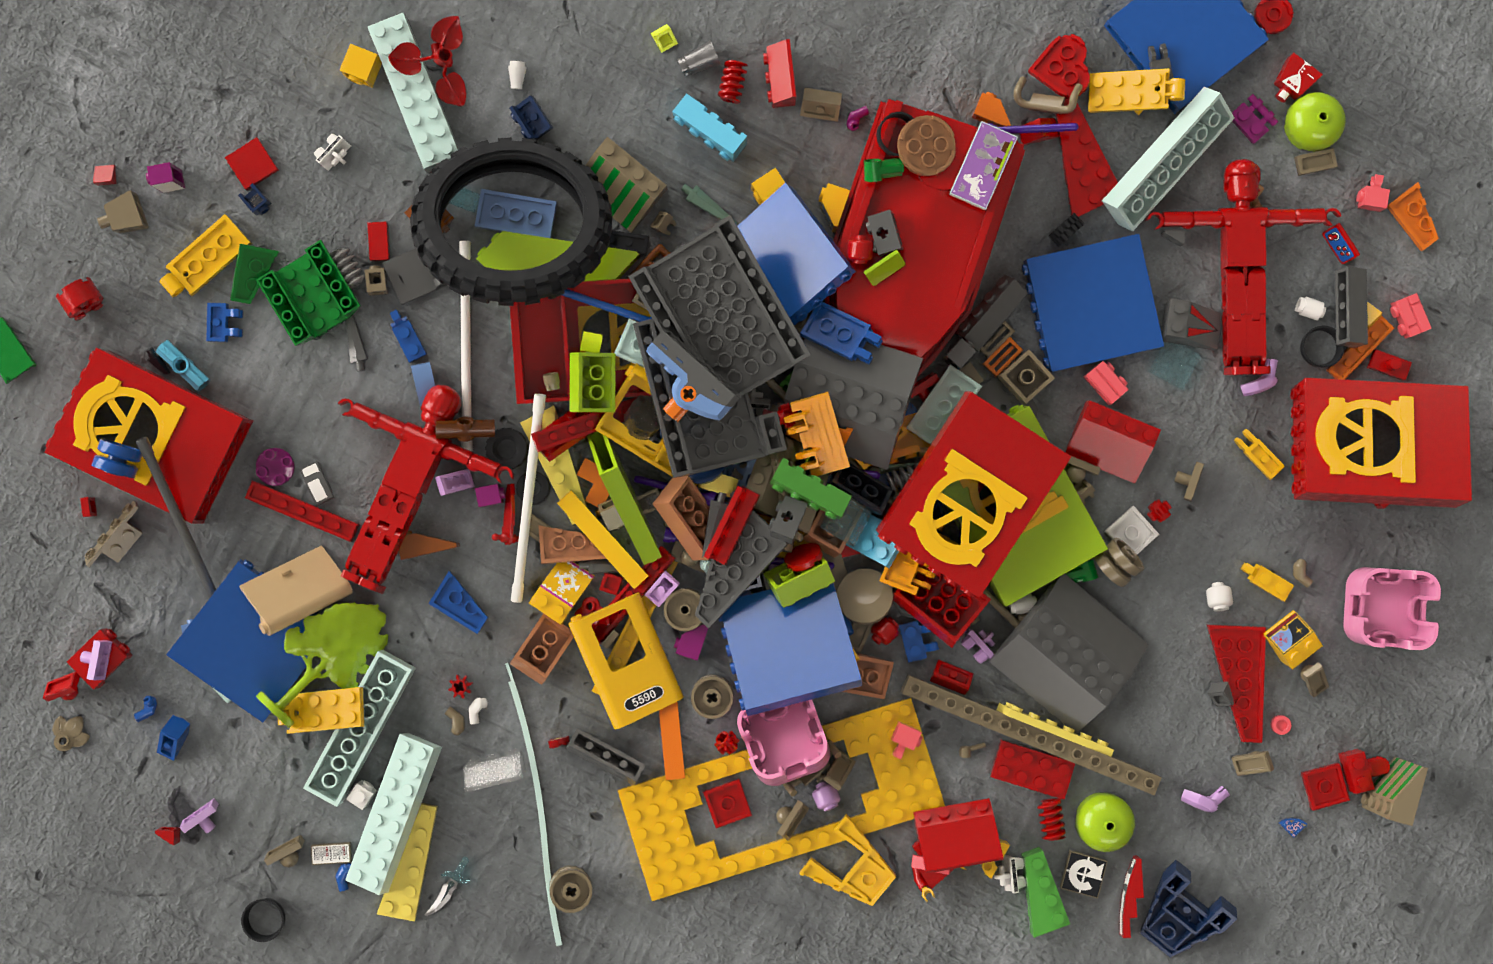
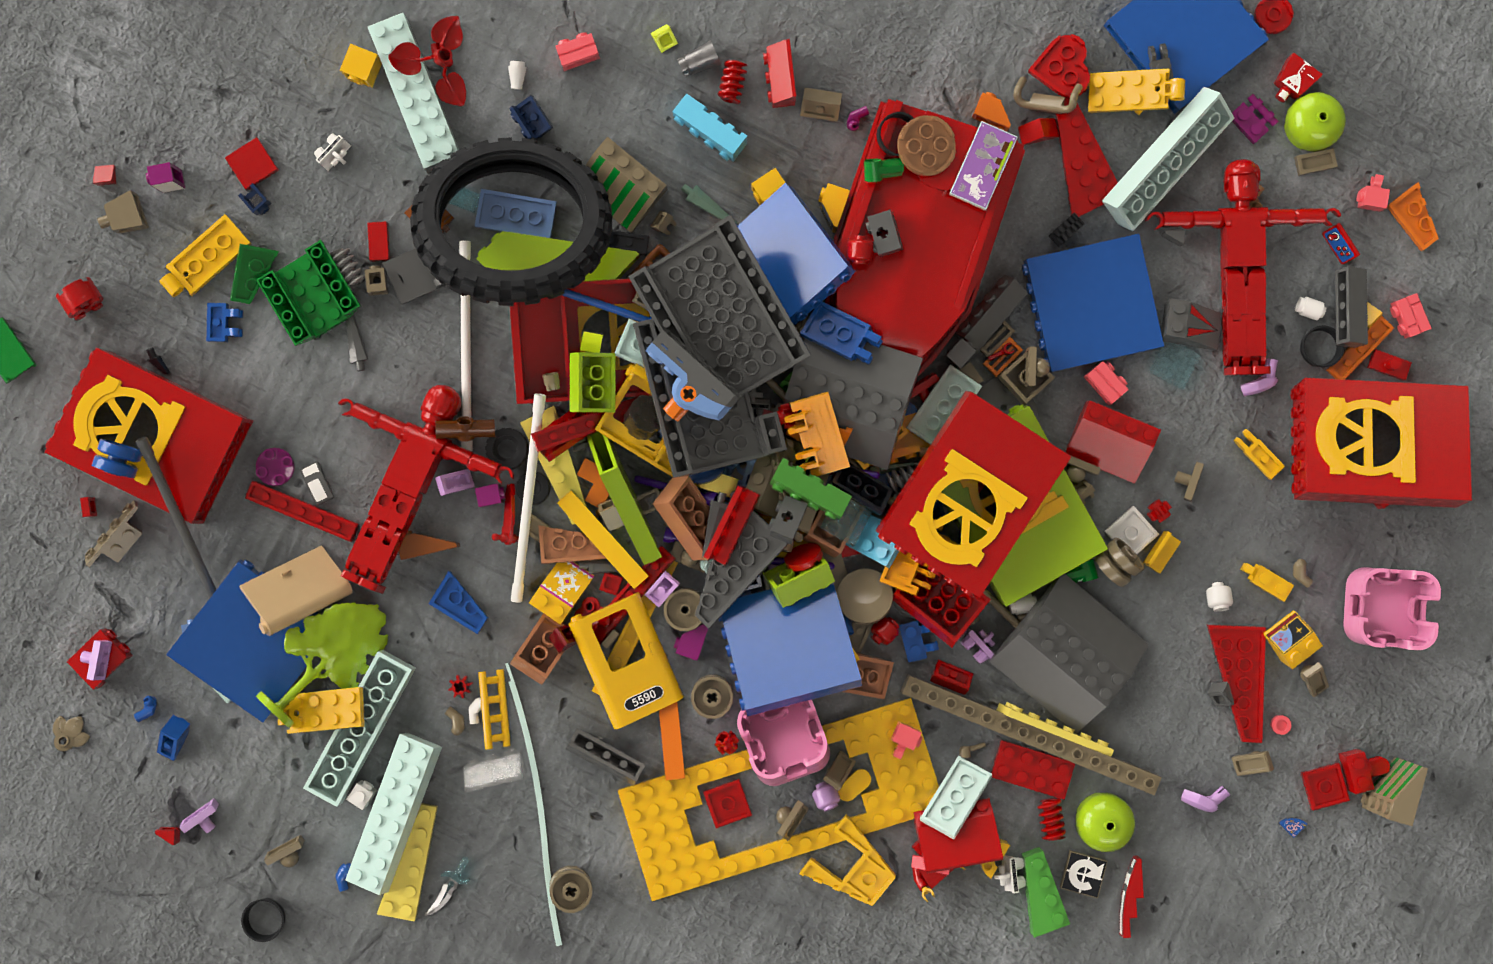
red tile [43,671,80,702] -> none
medium azure piece [156,340,210,392] -> none
tile [311,842,352,865] -> none
blue hinge [390,310,427,363] -> none
medium blue slope [411,362,435,406] -> none
red tile [548,736,570,749] -> none
dark tan piece [782,740,841,796] -> none
lime slope [864,250,906,286] -> none
dark purple piece [988,123,1079,134] -> none
dark blue wedge [1140,860,1237,957] -> none
none -> yellow bar [478,669,511,750]
none -> dark red slope [549,624,577,654]
none -> coral brick [555,32,600,71]
none -> yellow tile [837,769,871,801]
none -> light aqua tile [920,756,992,839]
none -> red hand [988,343,1015,361]
none -> dark tan tile [1025,347,1050,387]
none -> yellow panel [1143,531,1181,574]

